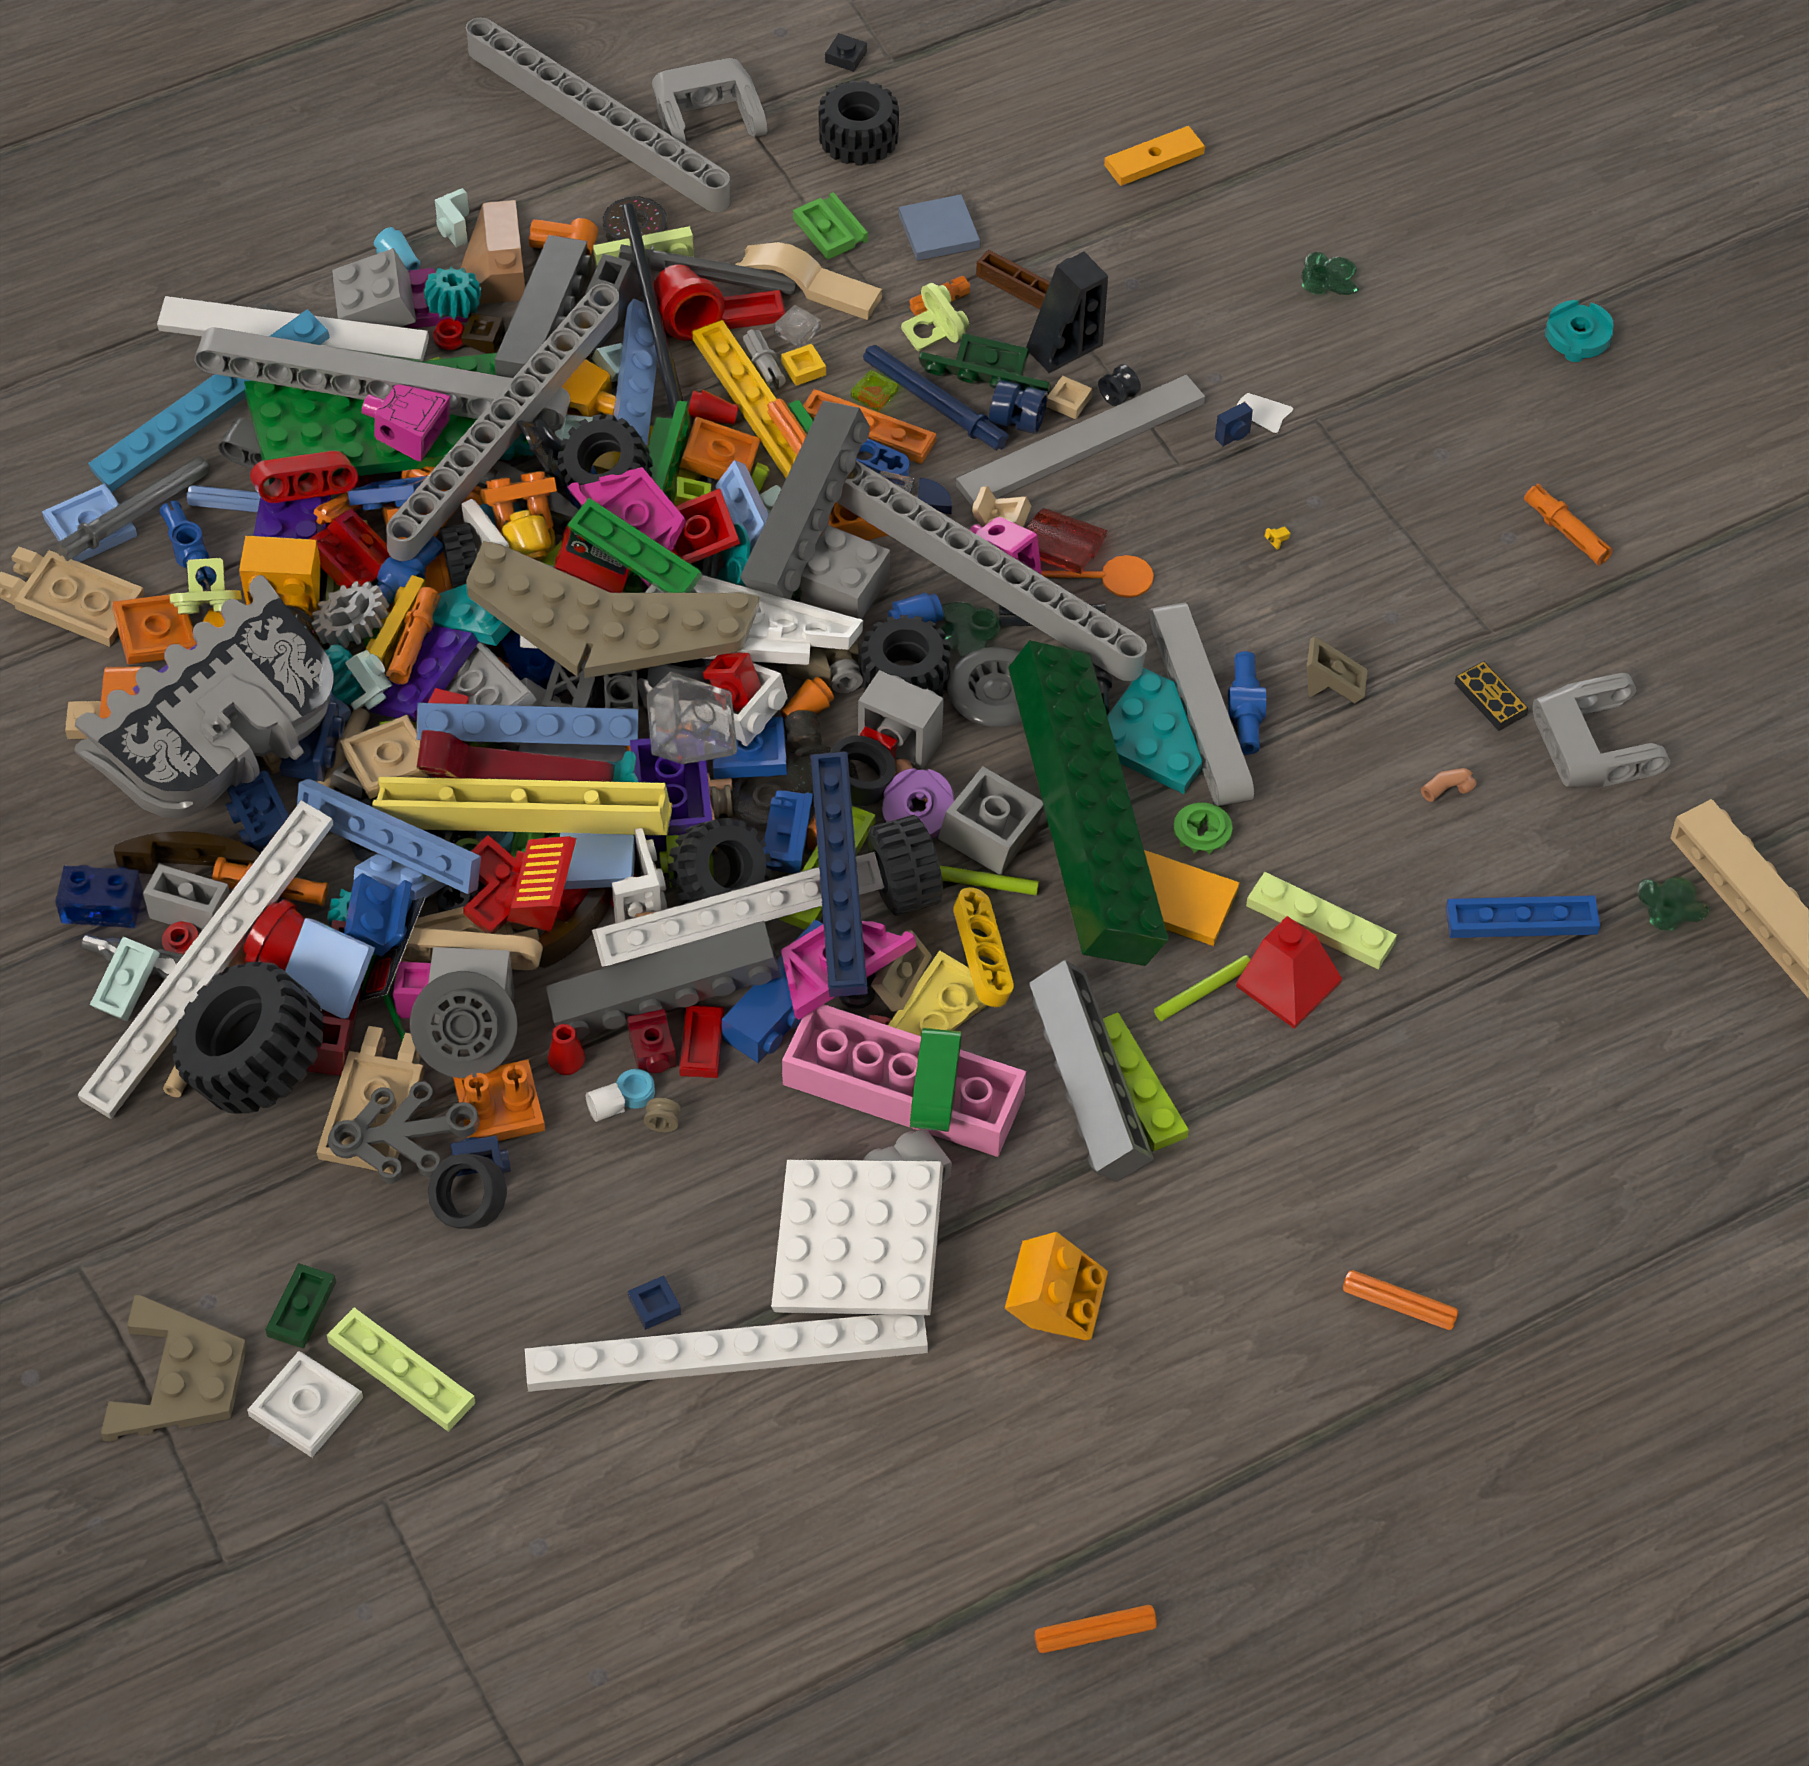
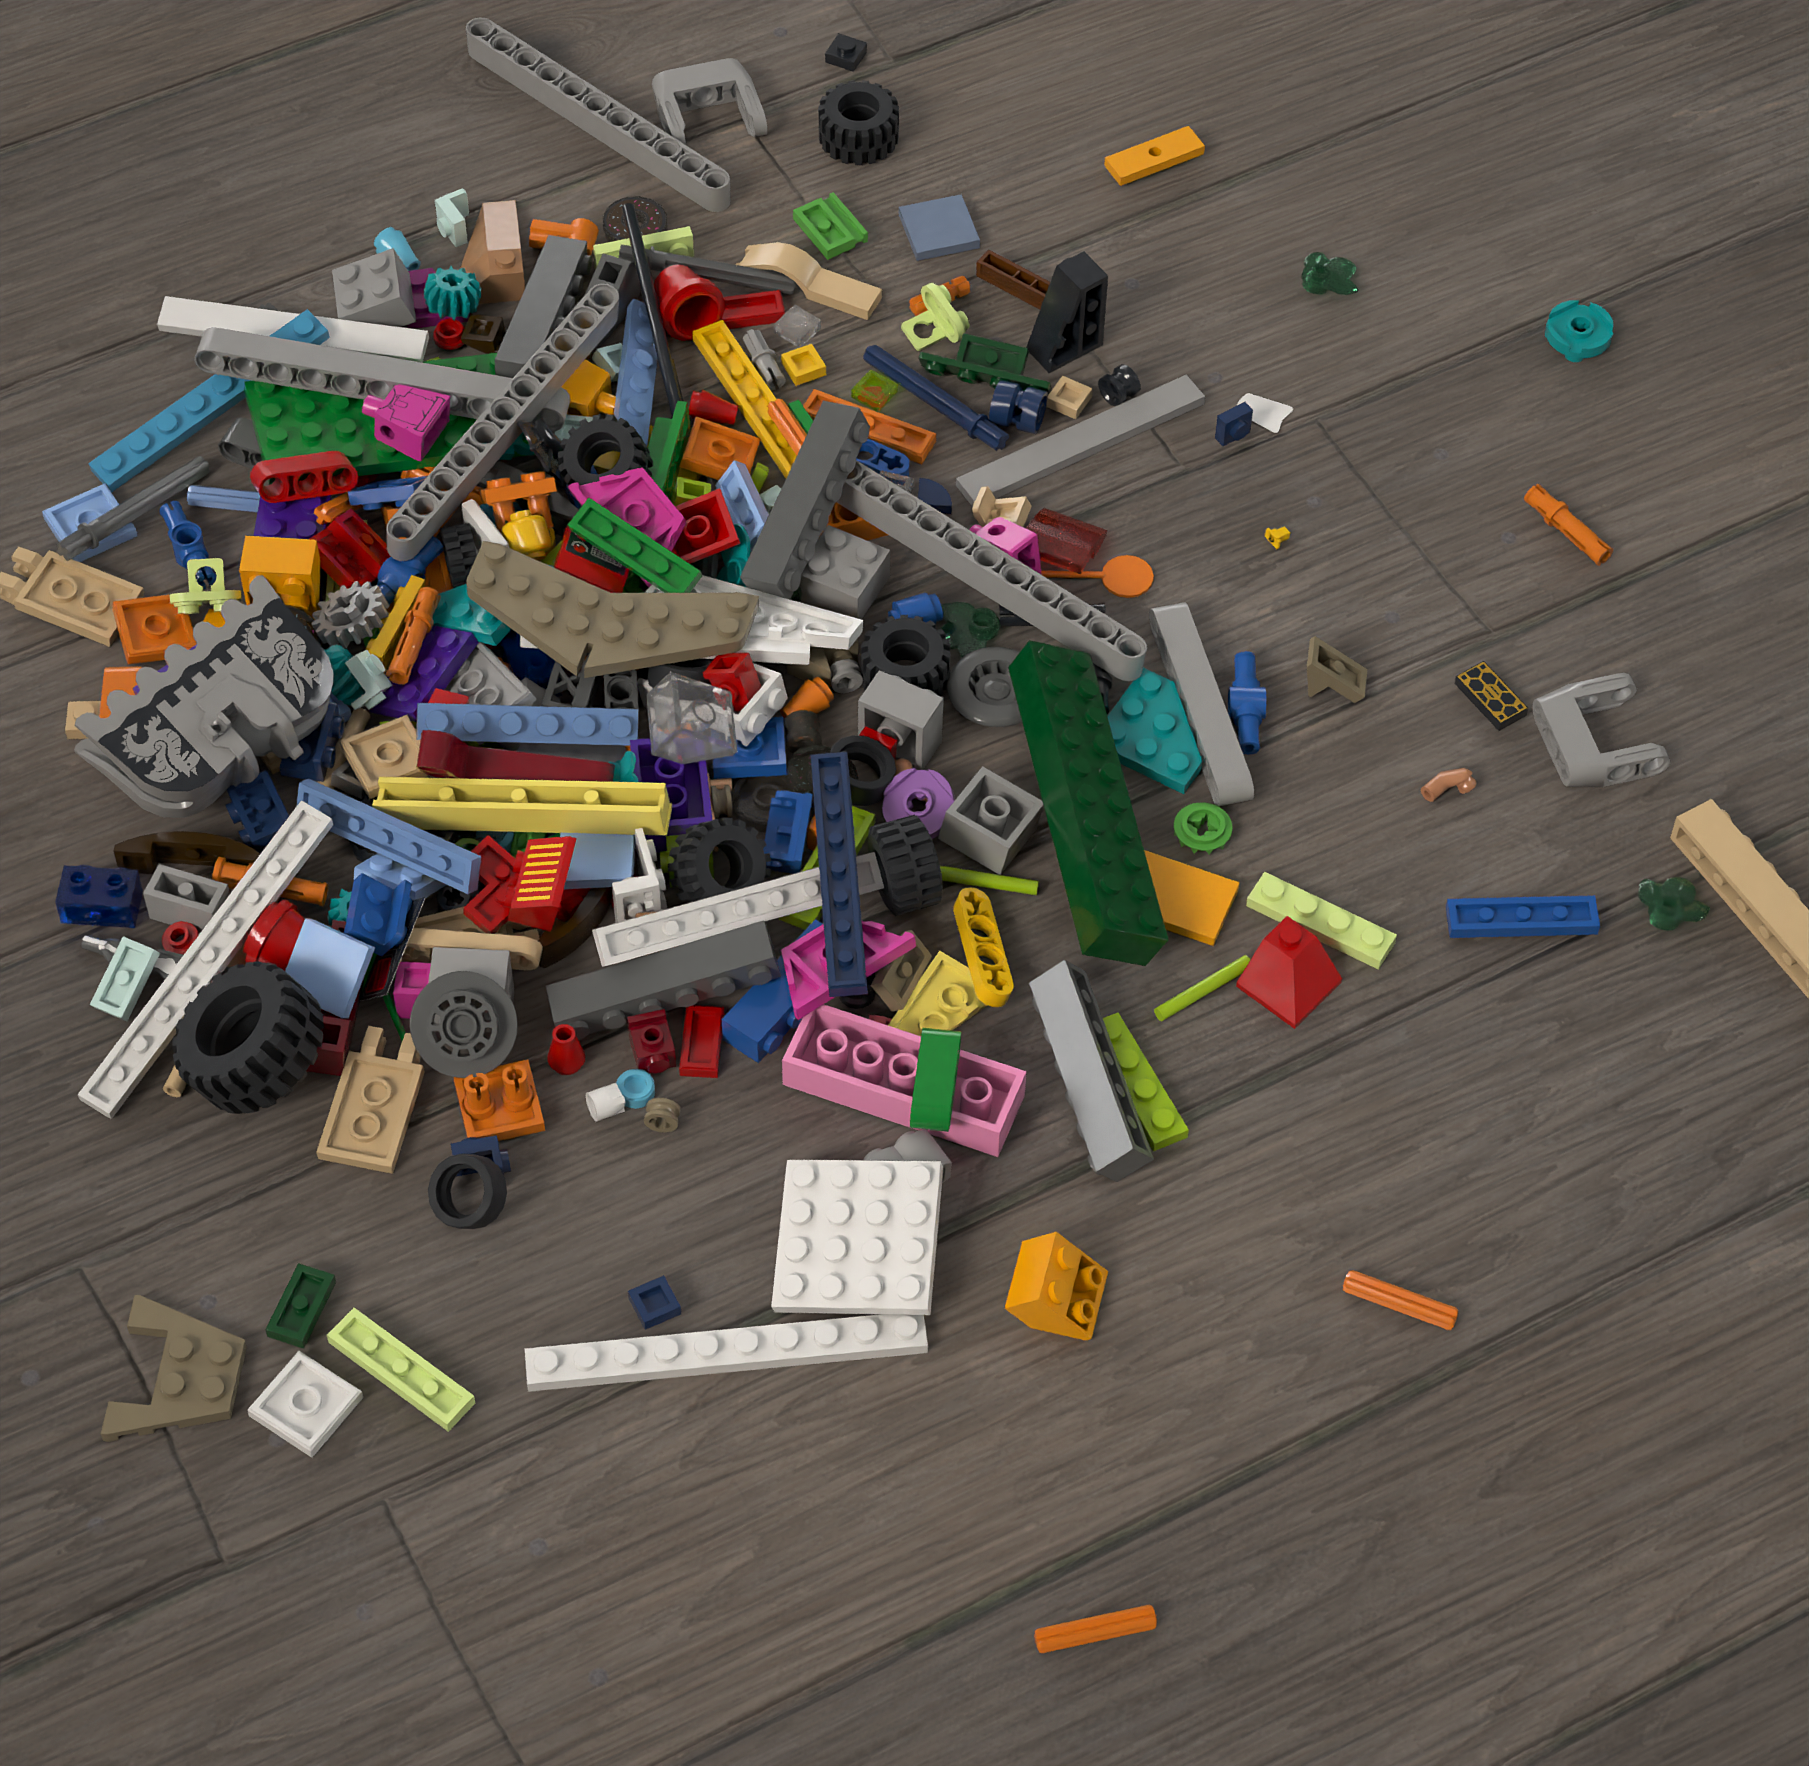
dark grey plant [328,1081,480,1184] -> none

